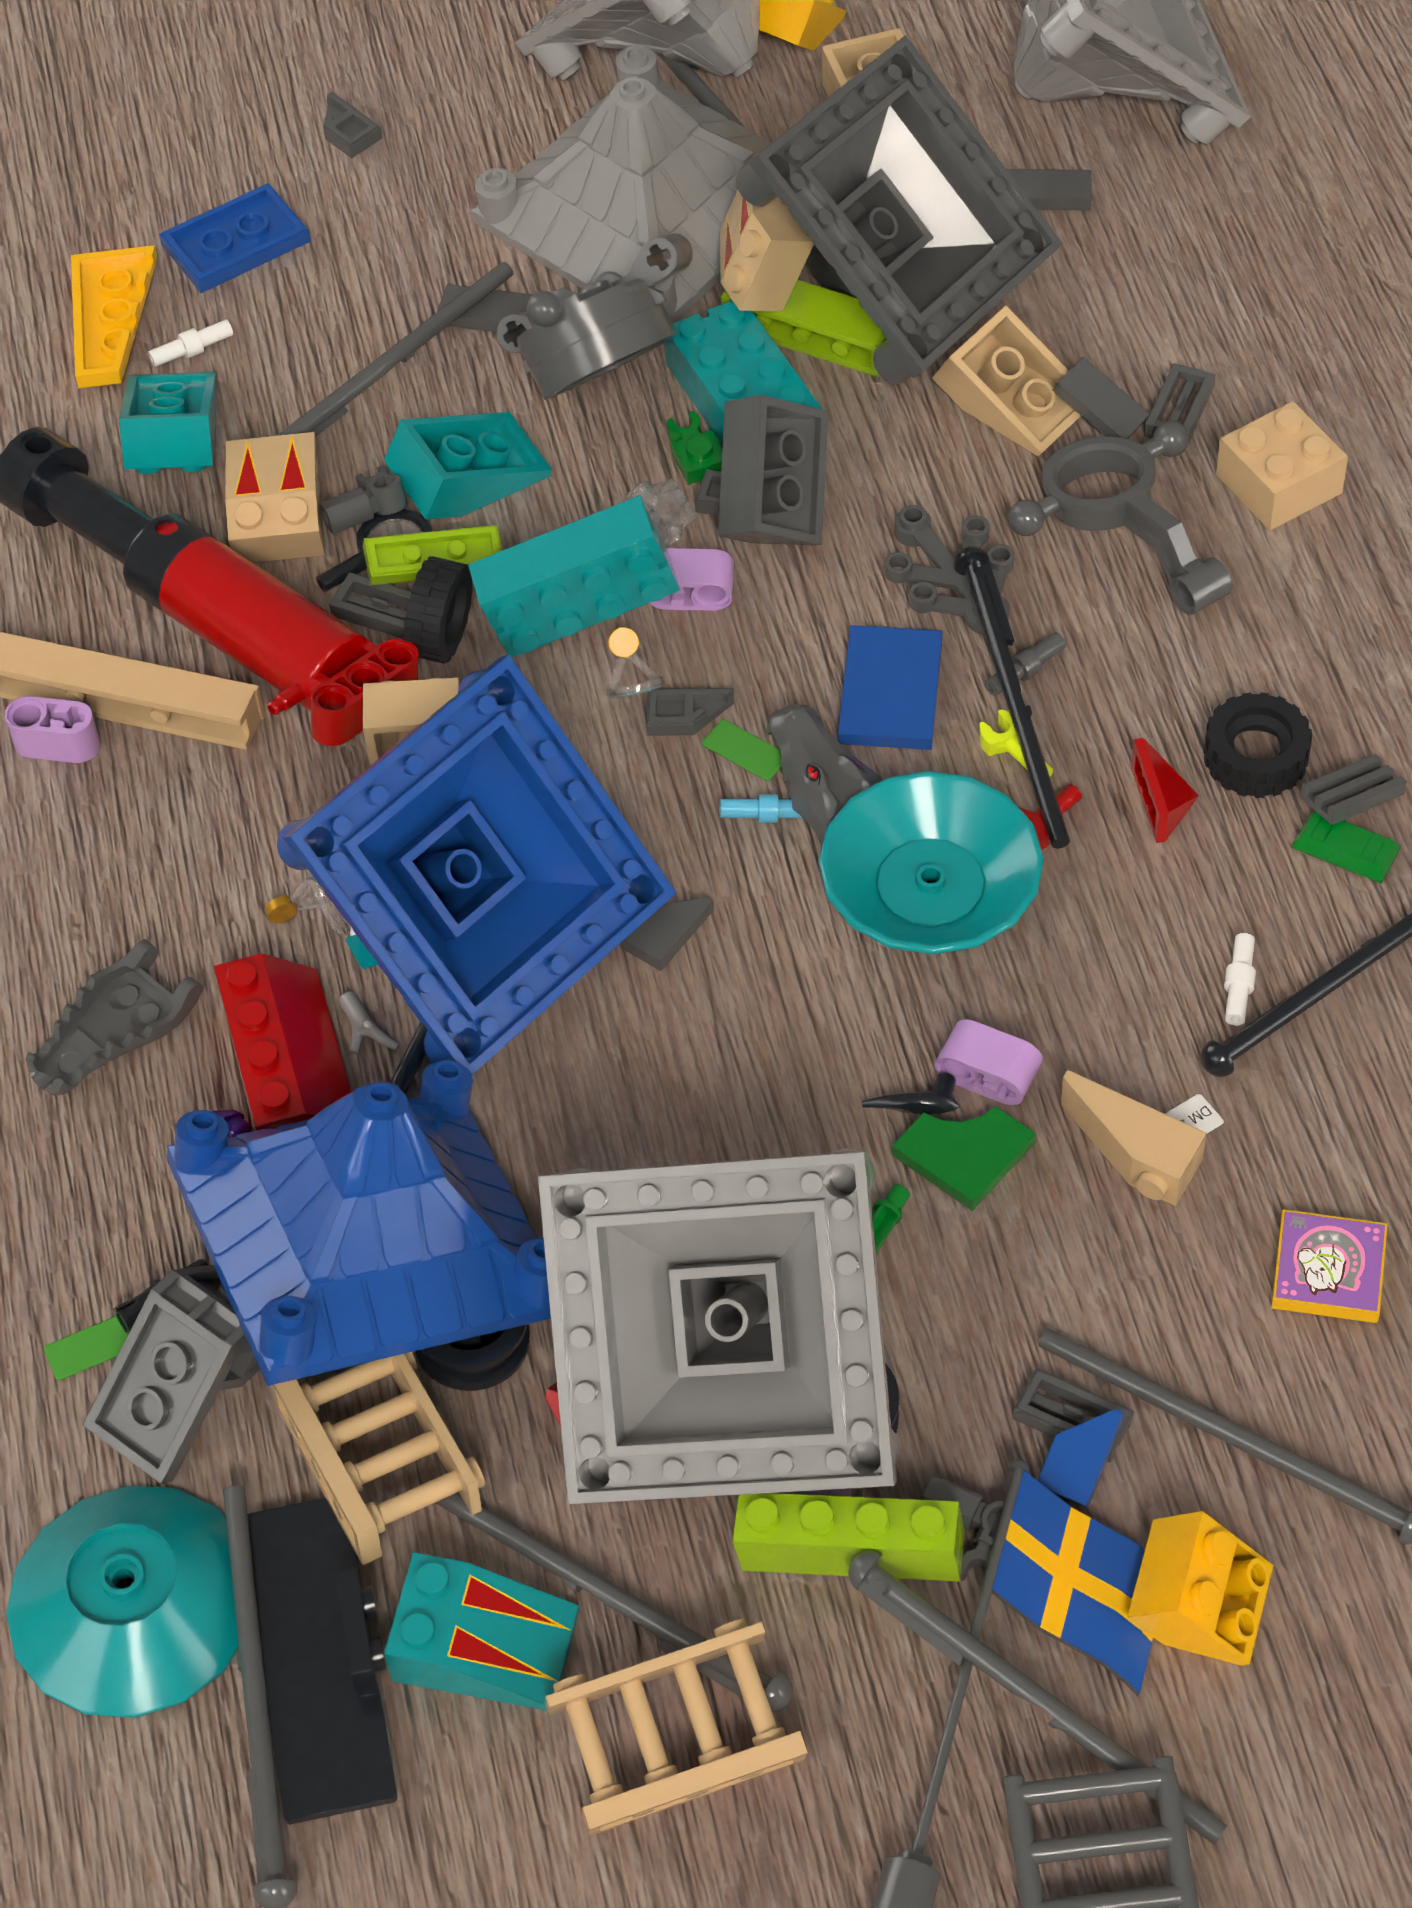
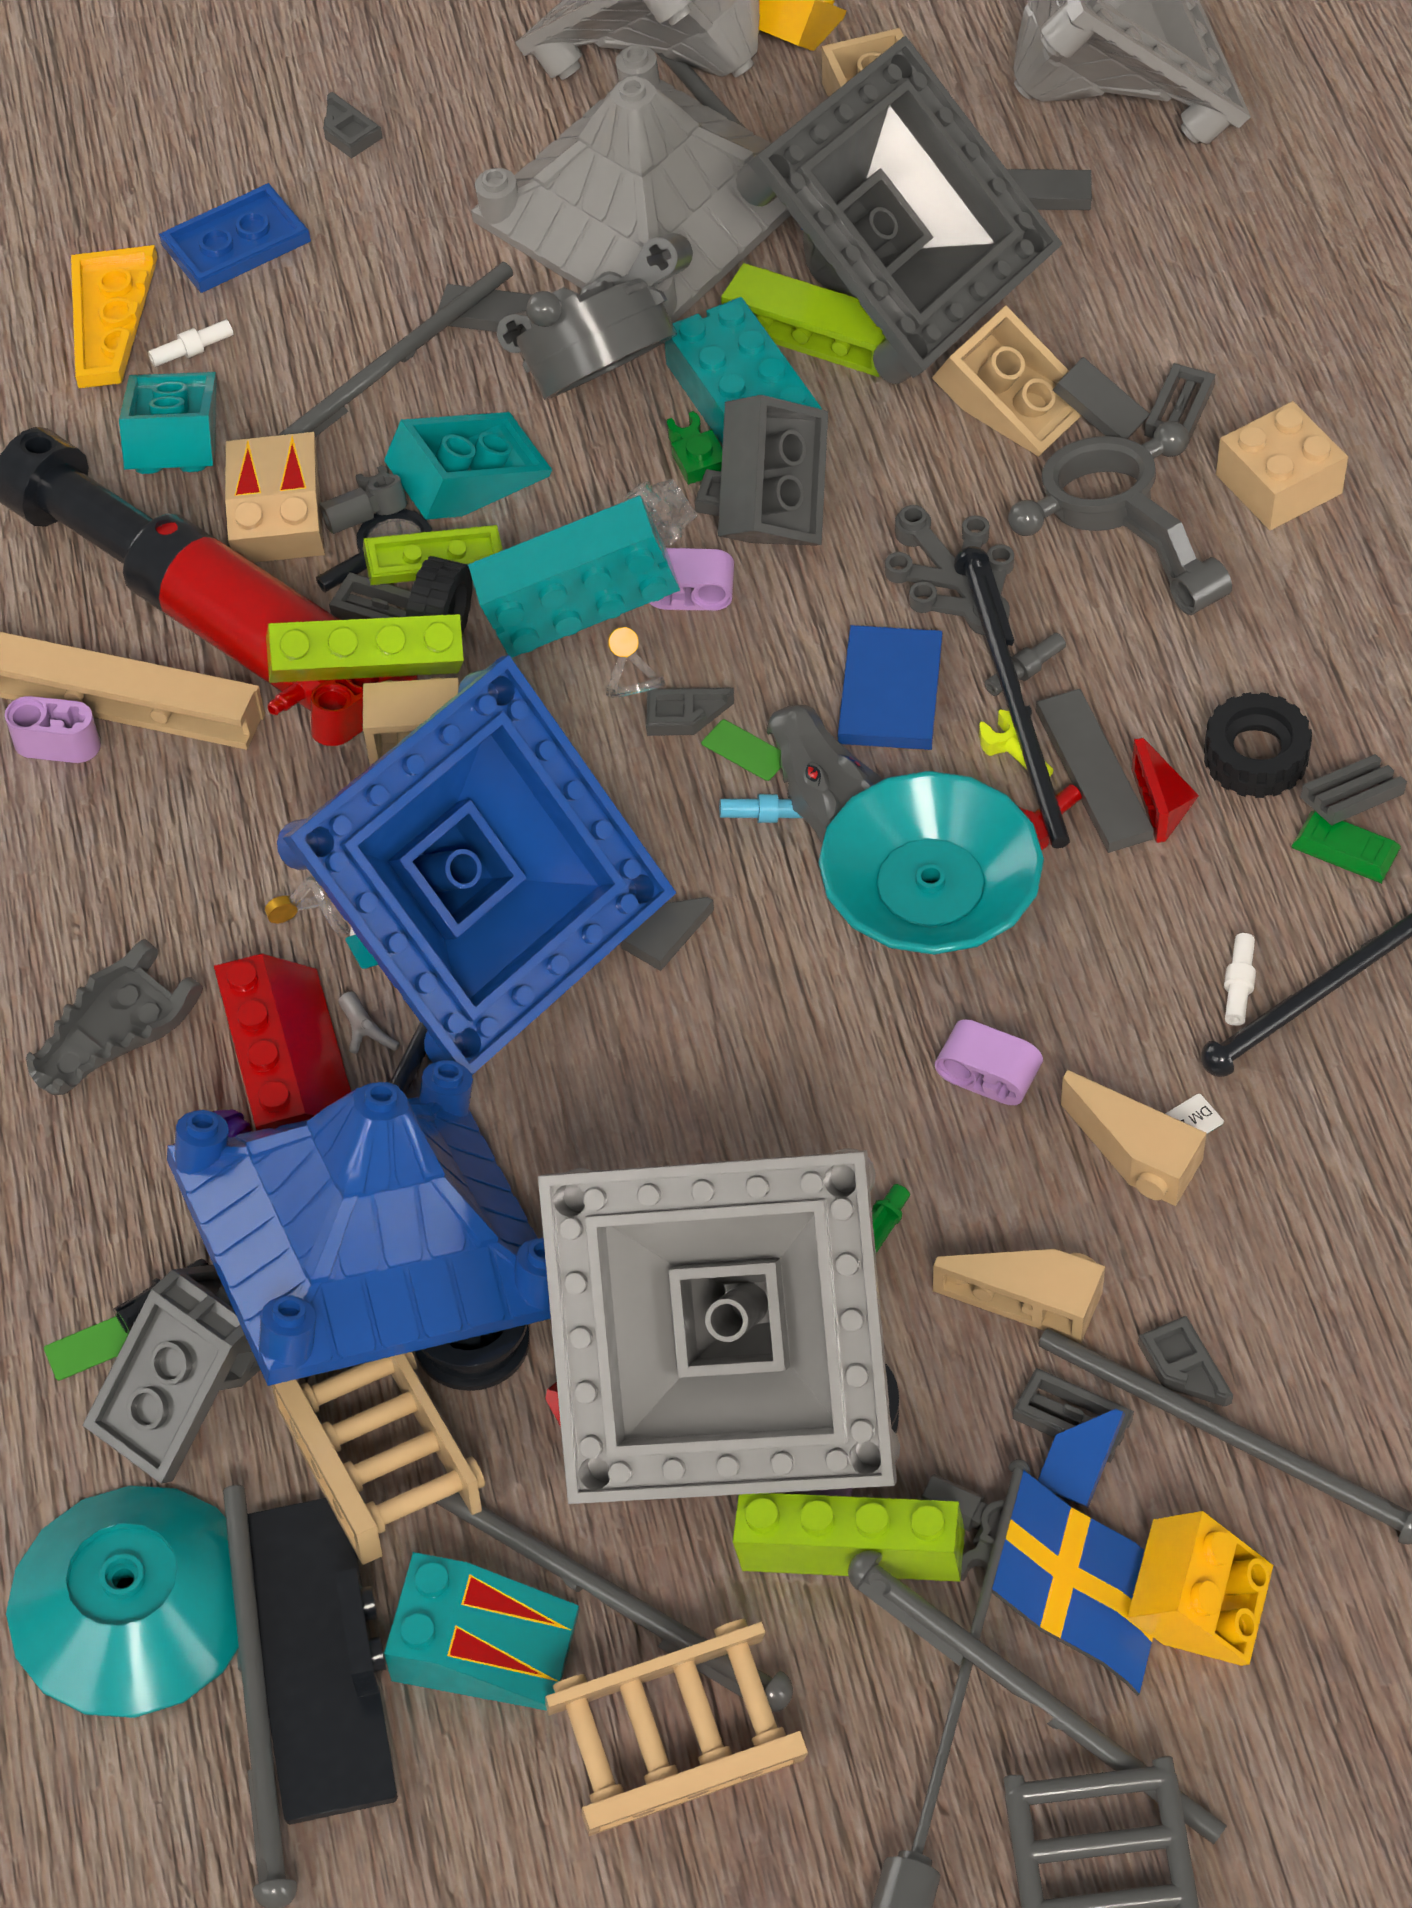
tan slope [720,190,814,312] -> none
black bar [862,1073,960,1115] -> none
green tile [892,1106,1036,1211] -> none
tile [1271,1209,1388,1323] -> none
none -> lime brick [266,614,464,683]
none -> tan slope [933,1249,1105,1344]
none -> dark grey tile [1036,689,1154,853]
none -> dark grey tile [1138,1316,1233,1407]

